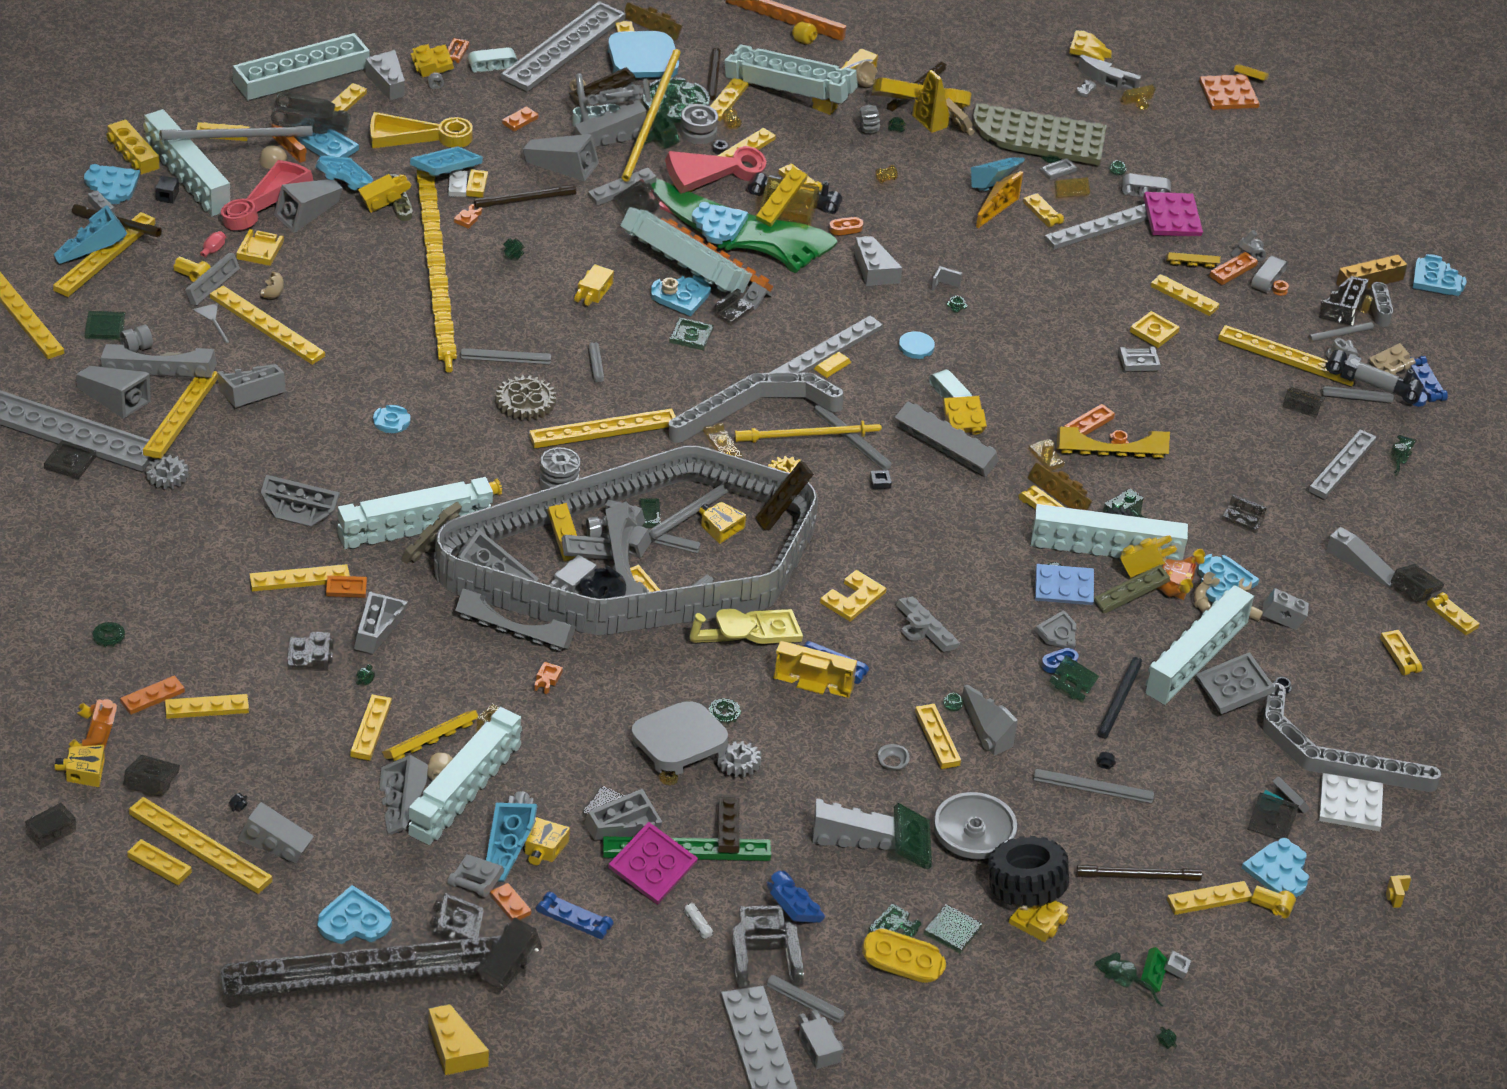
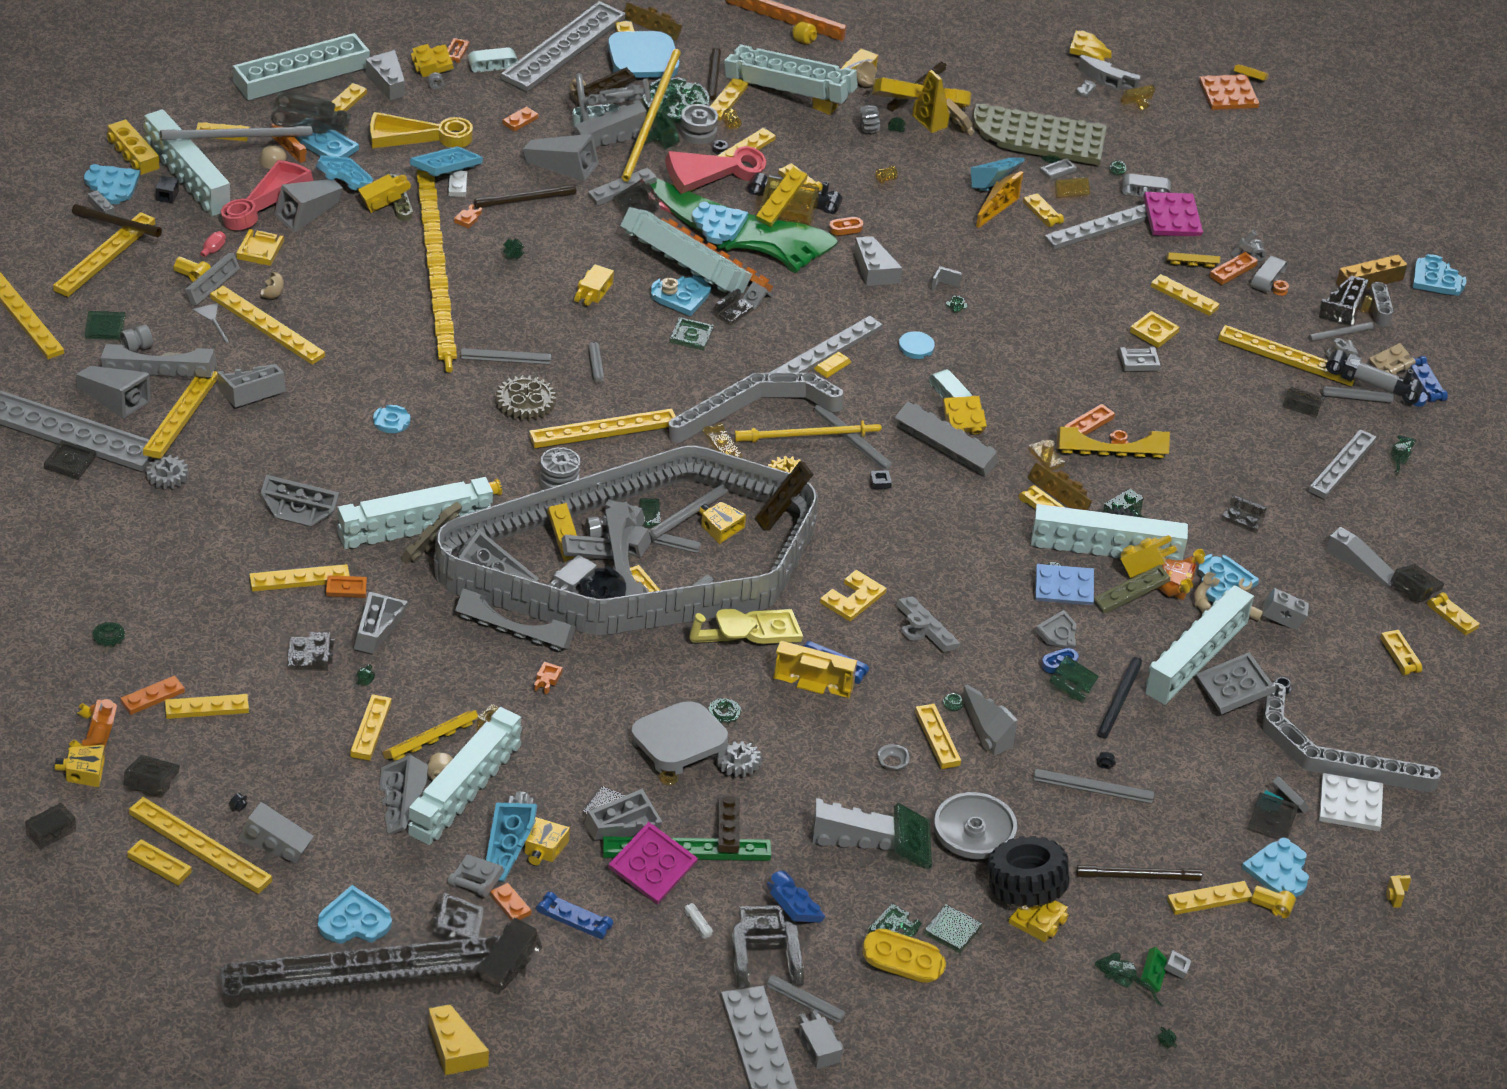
medium azure wedge [54,205,127,264] -> none
yellow plate [466,170,488,198] -> none

